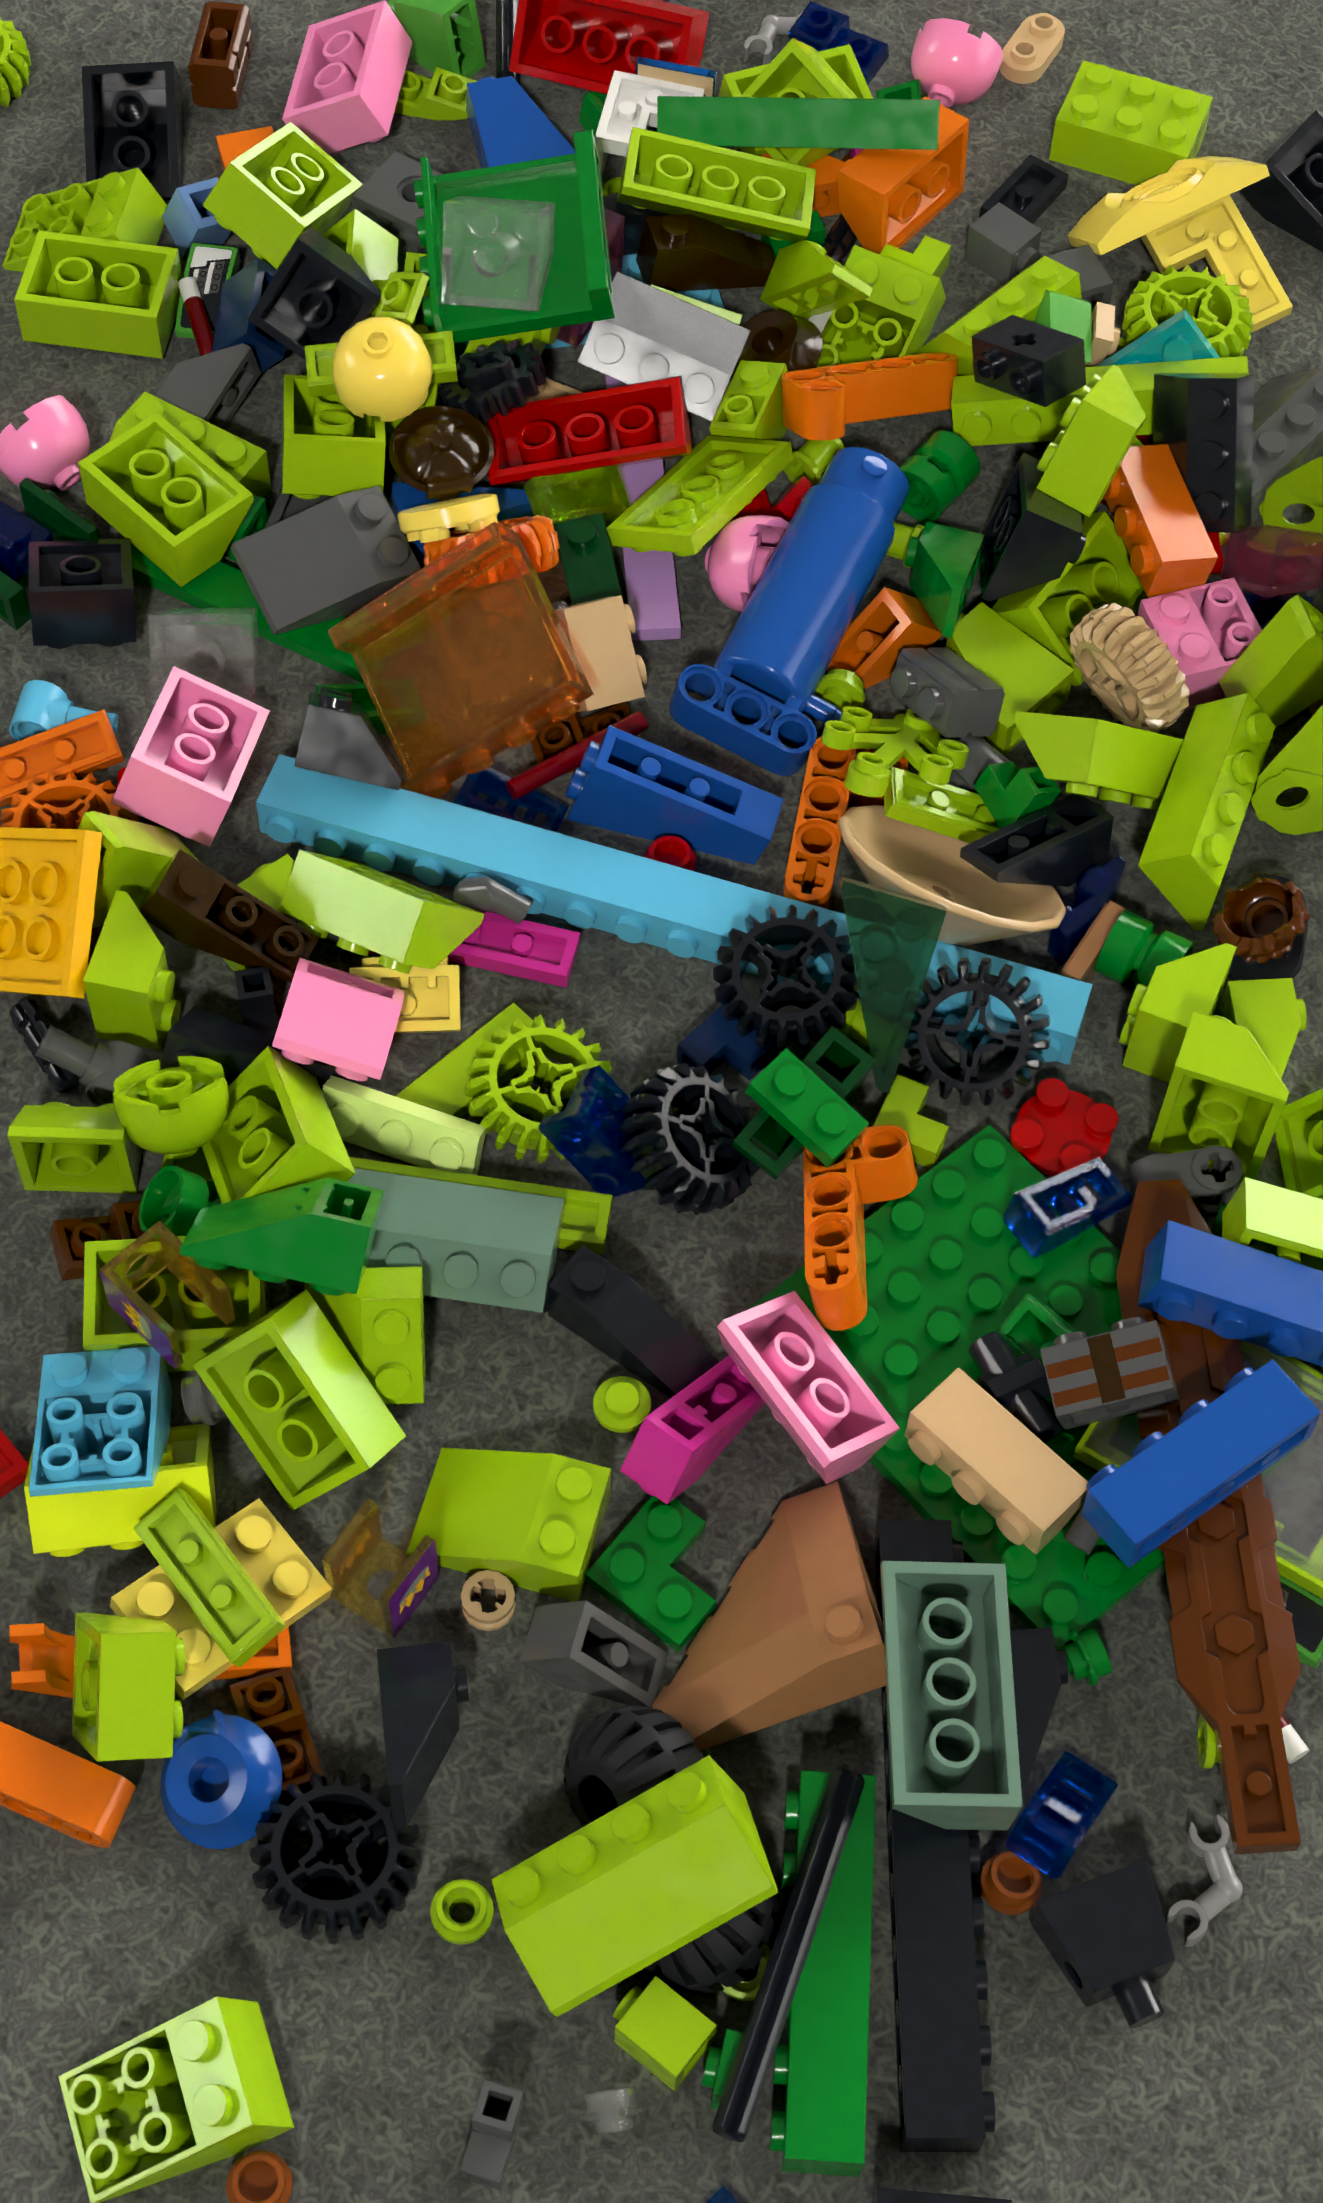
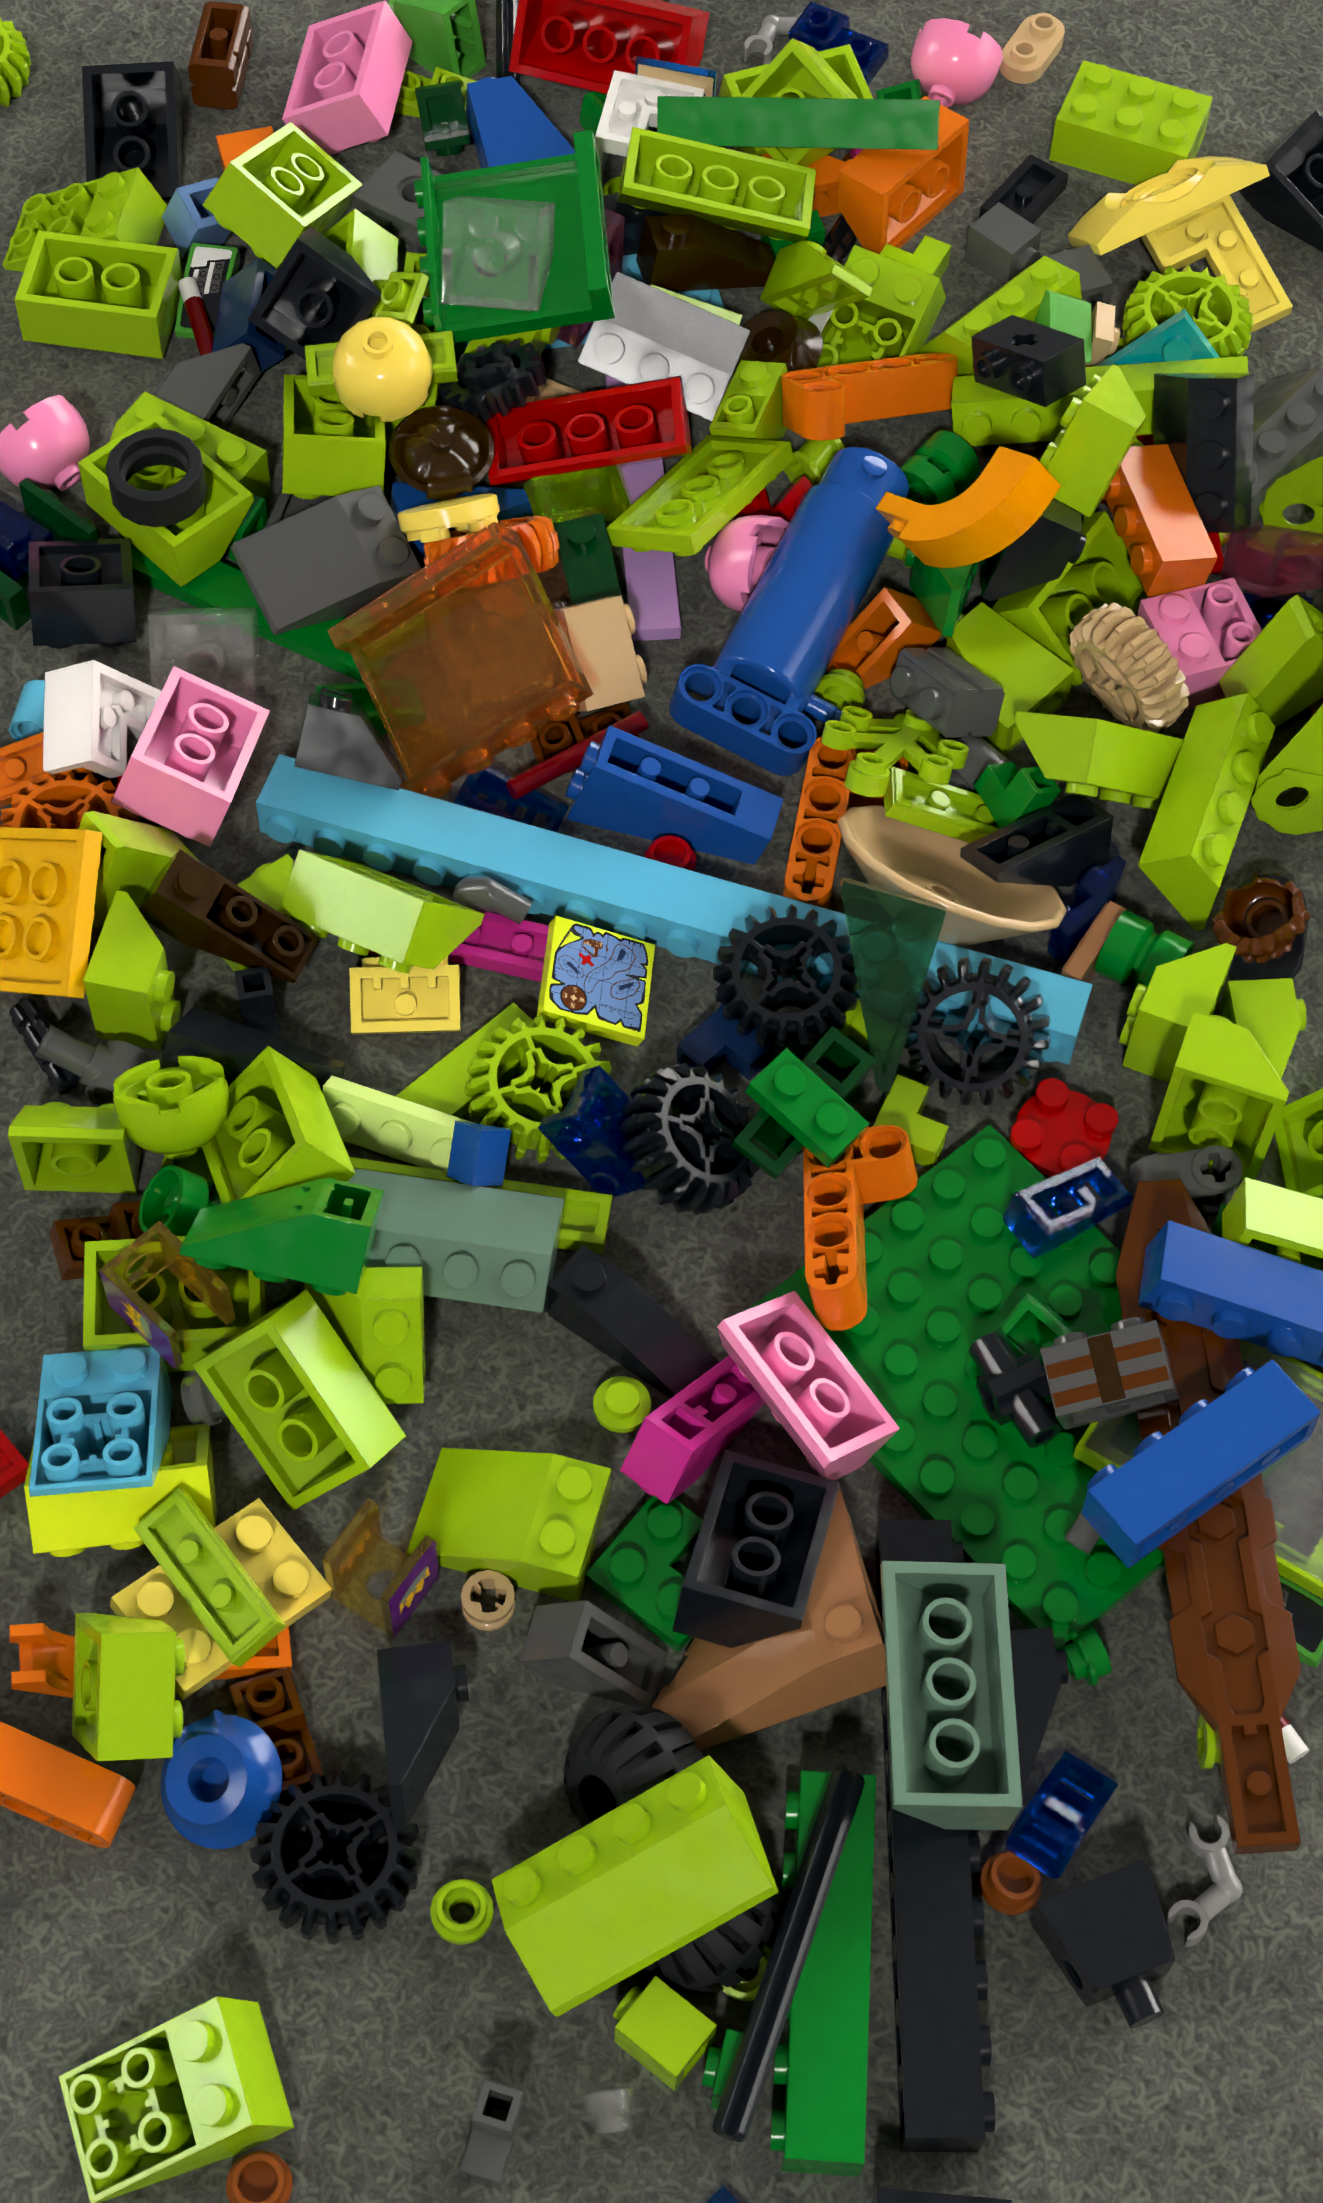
bright pink slope [272,957,405,1081] -> none
tan brick [905,1367,1088,1555] -> none
none -> white panel [43,660,161,779]
none -> black tyre [106,428,207,527]
none -> dark green bracket [415,80,471,156]
none -> blue slope [447,1120,511,1186]
none -> tile [537,916,655,1047]
none -> black slope [672,1450,840,1648]
none -> light orange arch [875,446,1061,568]

